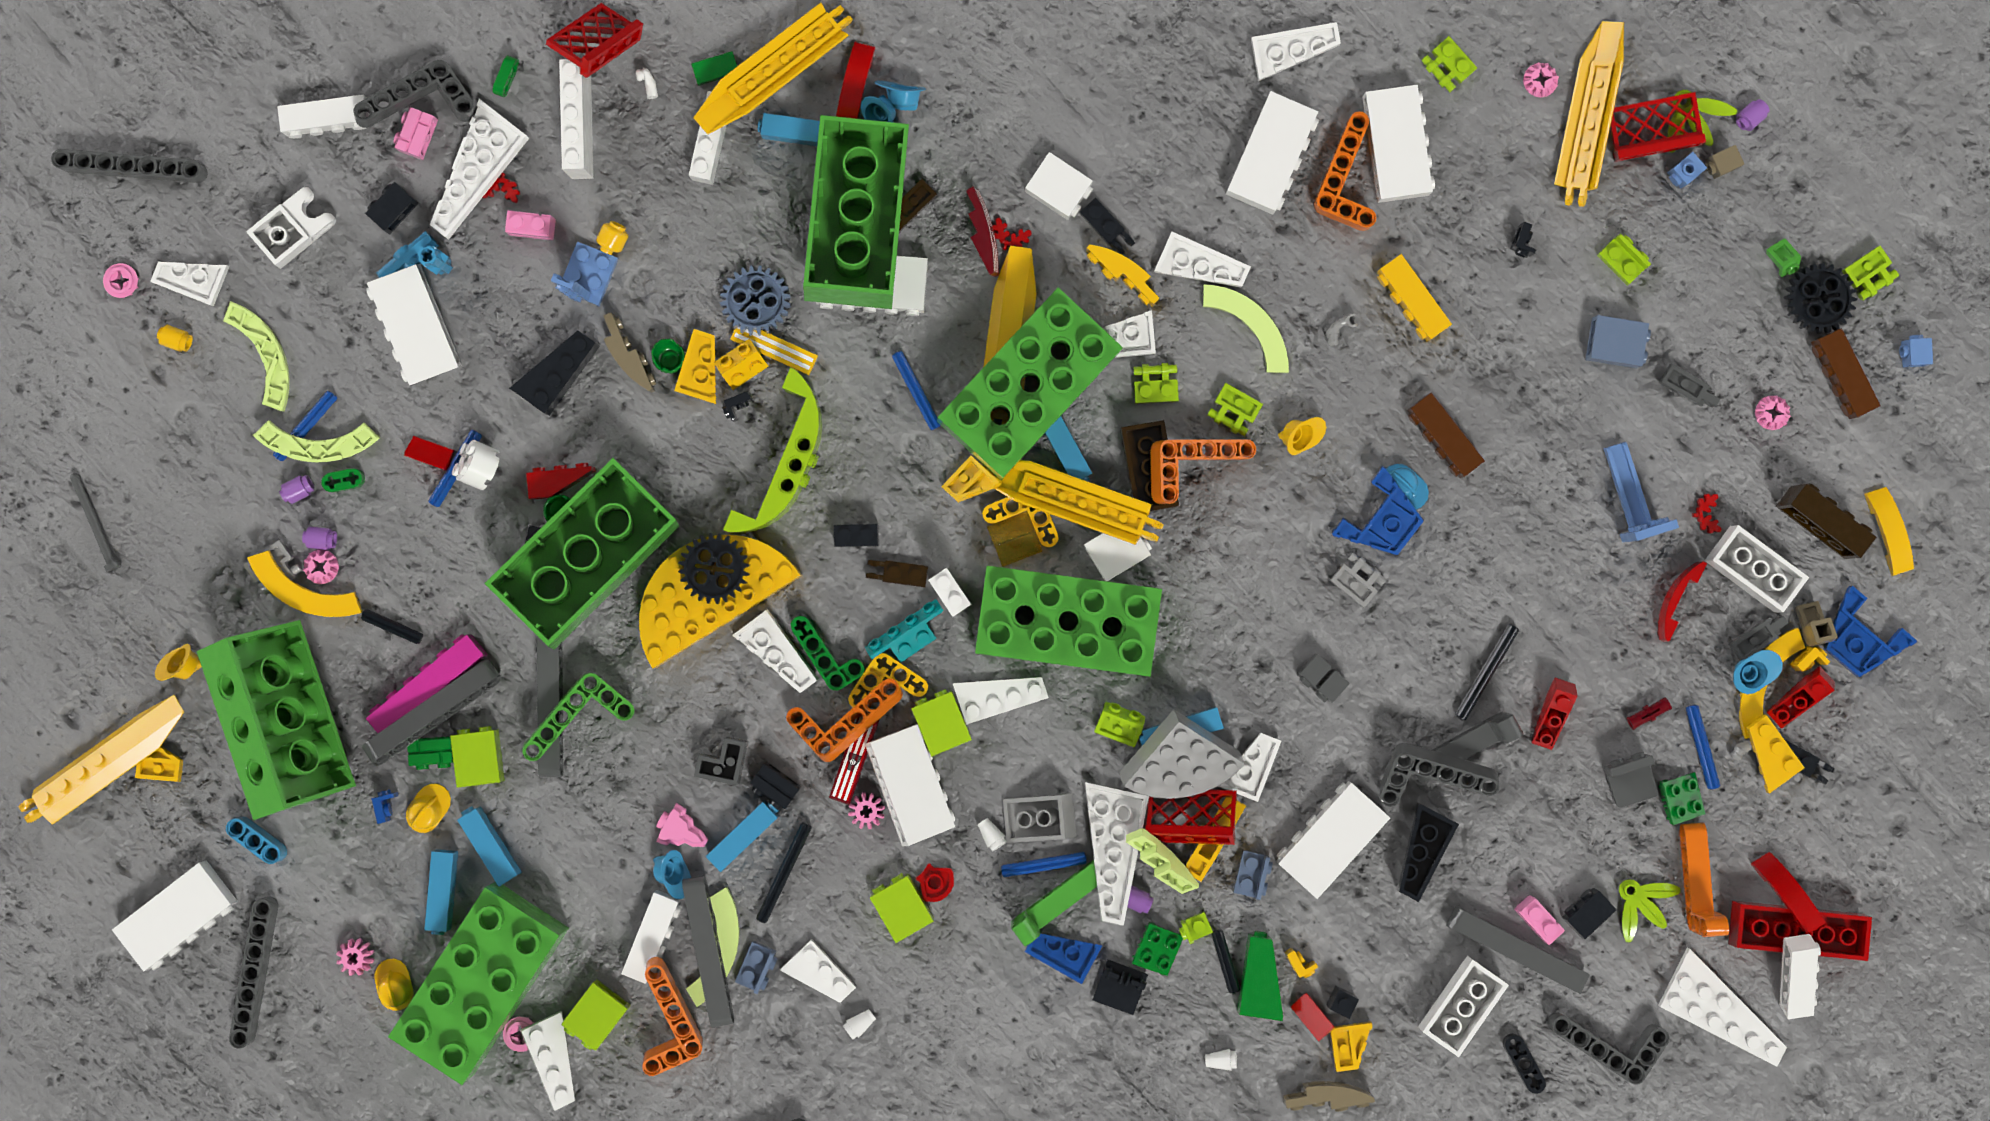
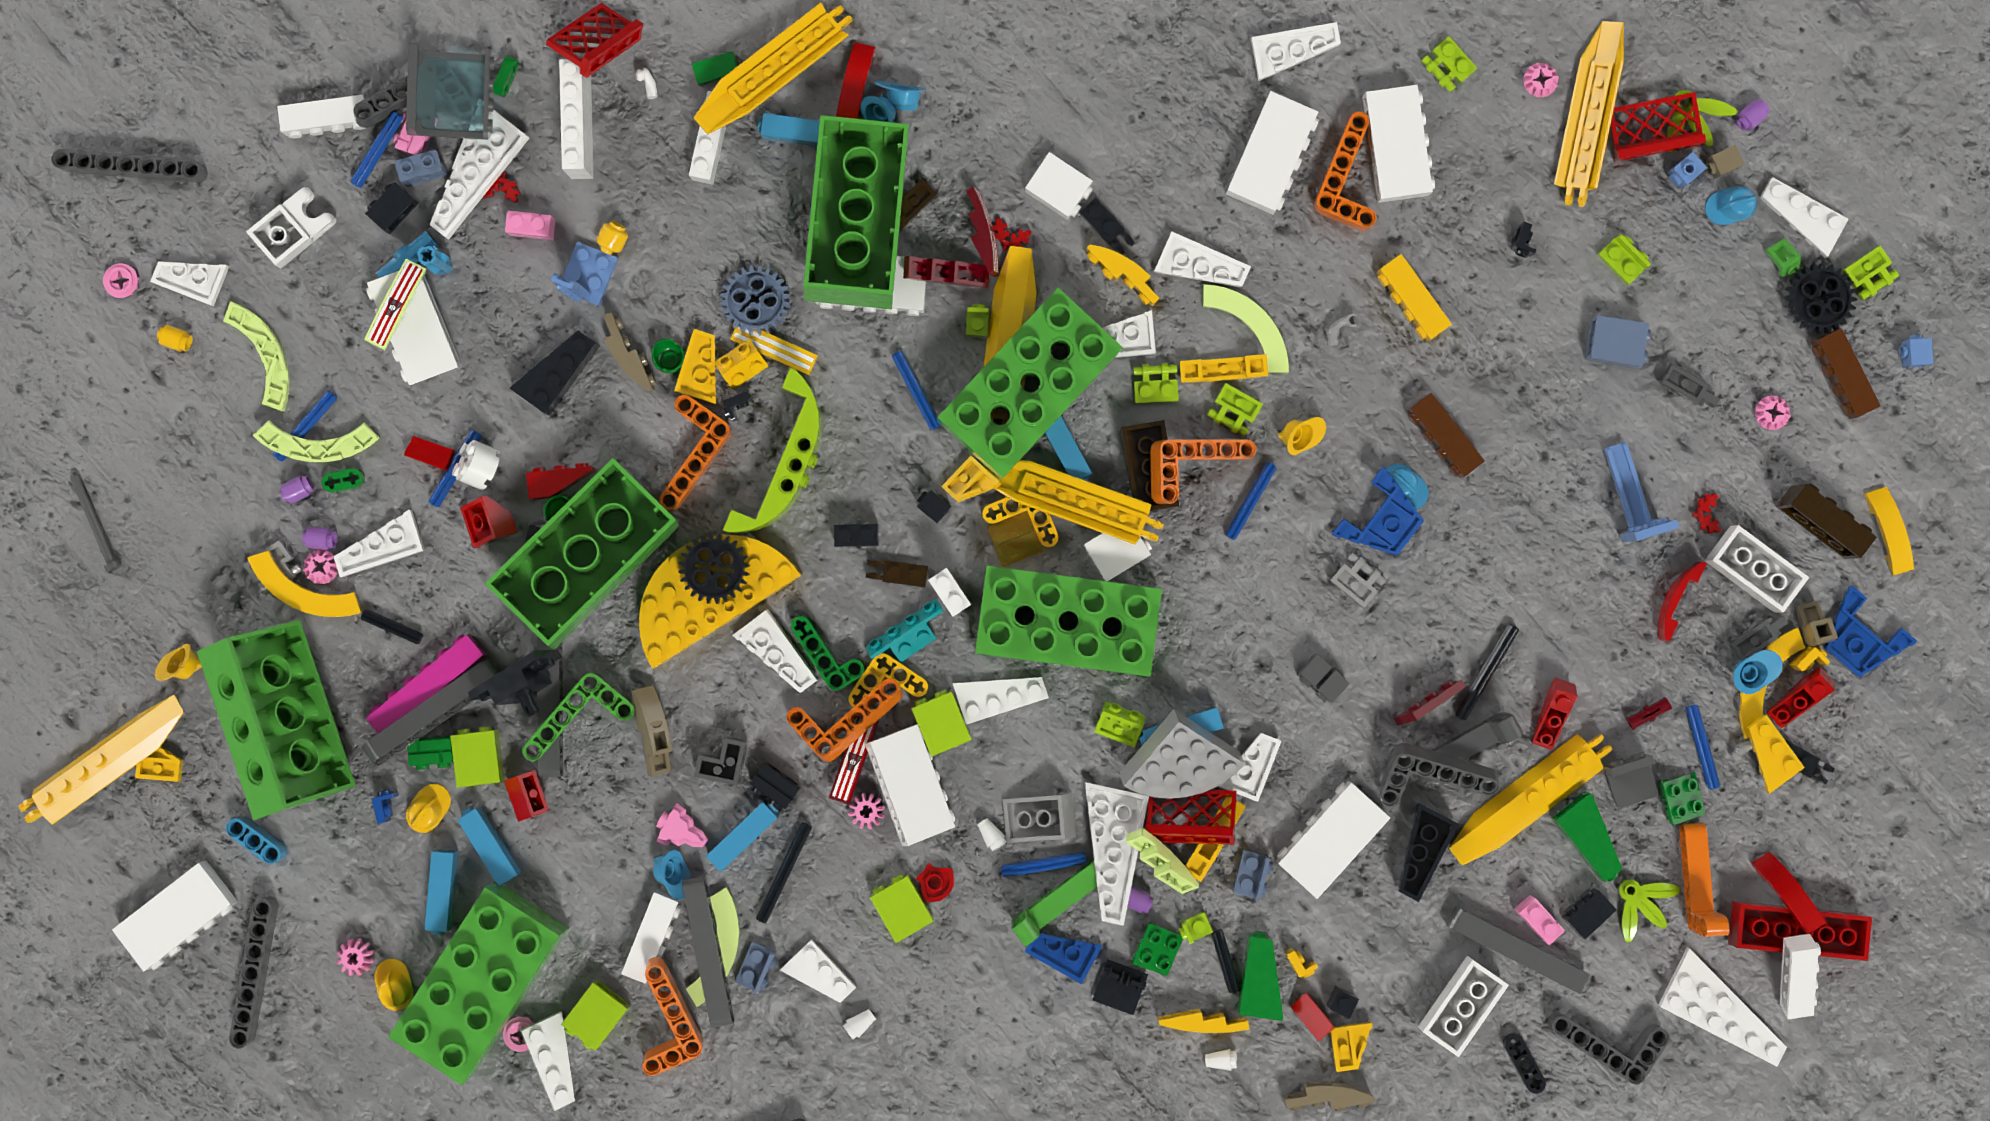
none -> white wing [334,509,425,577]
none -> blue axle [351,111,403,188]
none -> slope [364,259,426,351]
none -> sand blue bracket [395,150,448,187]
none -> clear light blue panel [406,44,494,140]
none -> red slope [460,495,517,548]
none -> black brick [468,650,562,717]
none -> red brick [504,770,549,822]
none -> dark tan slope [632,685,672,776]
none -> orange beam [659,395,732,511]
none -> dark red slope [903,256,989,288]
none -> black brick [917,490,951,524]
none -> lime bracket [966,304,989,337]
none -> yellow slope [1157,1008,1250,1033]
none -> yellow slope [1180,354,1268,383]
none -> blue axle [1225,462,1277,540]
none -> dark red wing [1393,679,1466,725]
none -> yellow hinge [1449,734,1613,866]
none -> green slope [1551,792,1622,882]
none -> dark azure piece [1705,186,1757,225]
none -> white wing [1759,177,1848,258]

